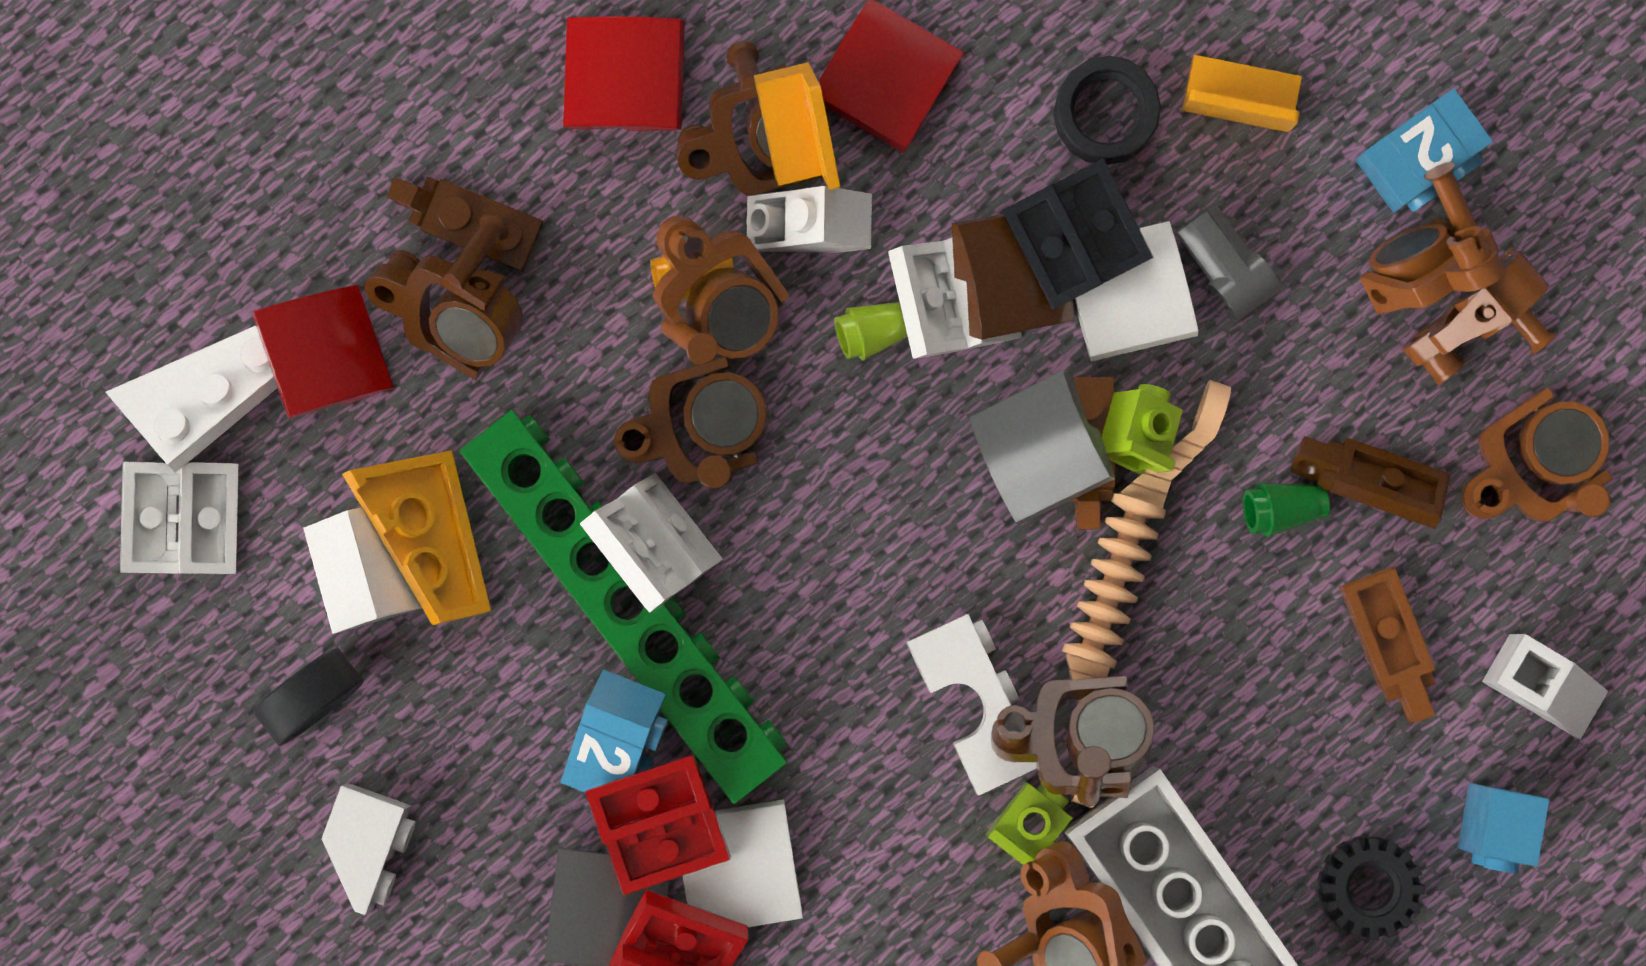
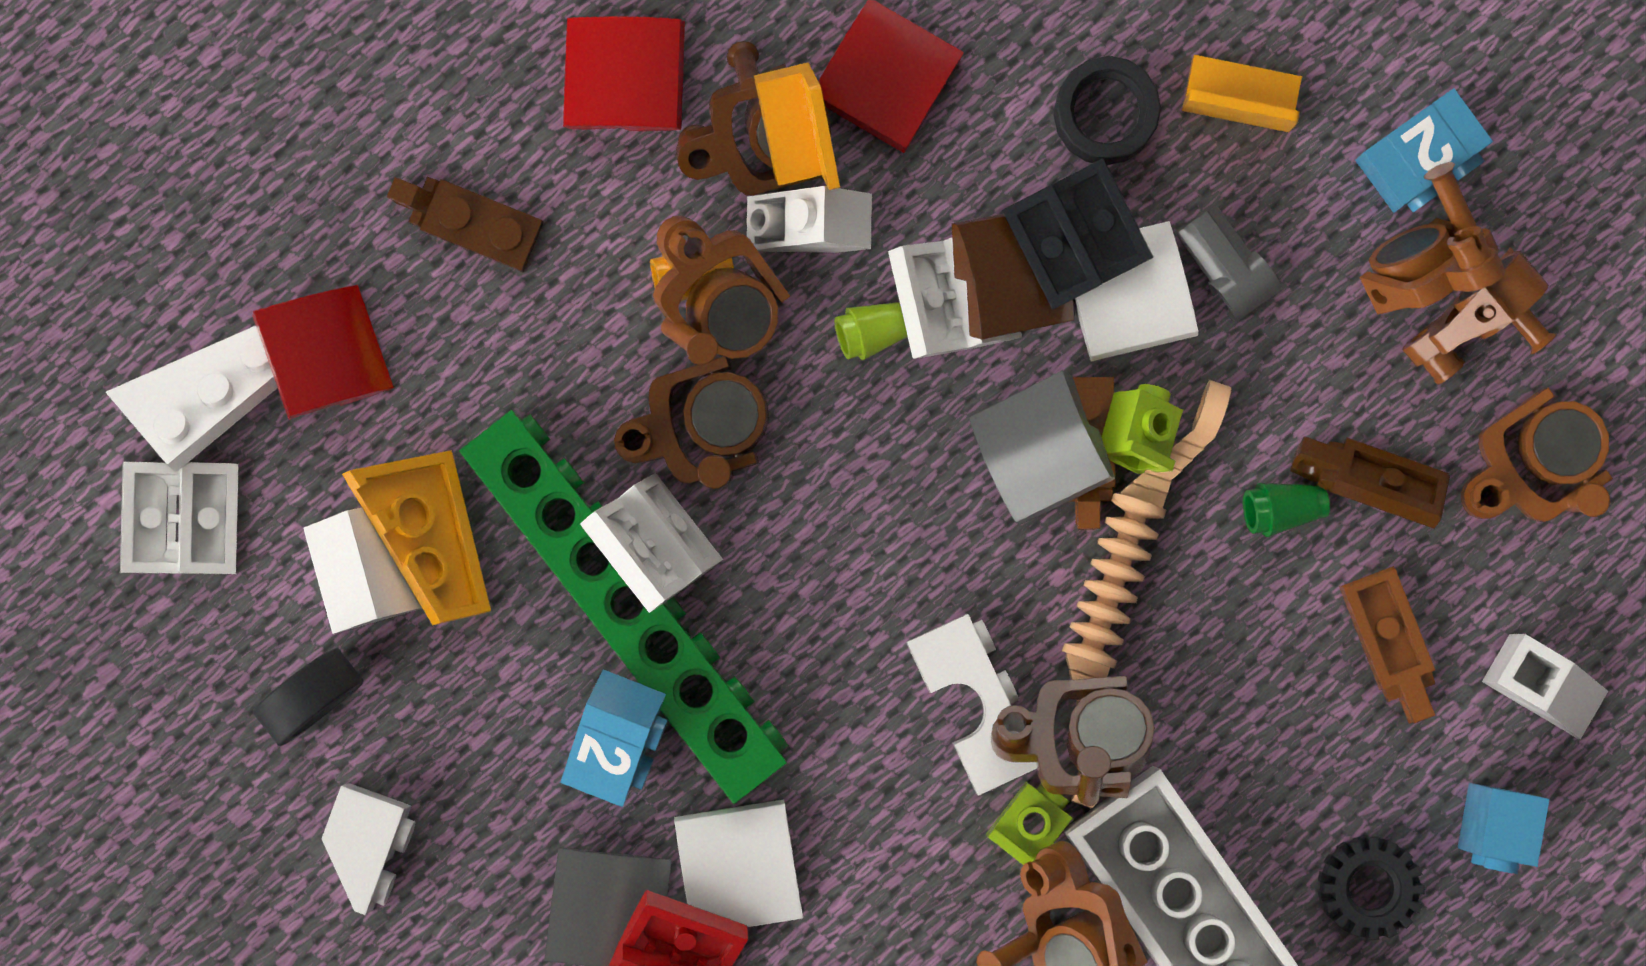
reddish brown piece [364,214,524,380] -> none
red slope [585,754,731,895] -> none

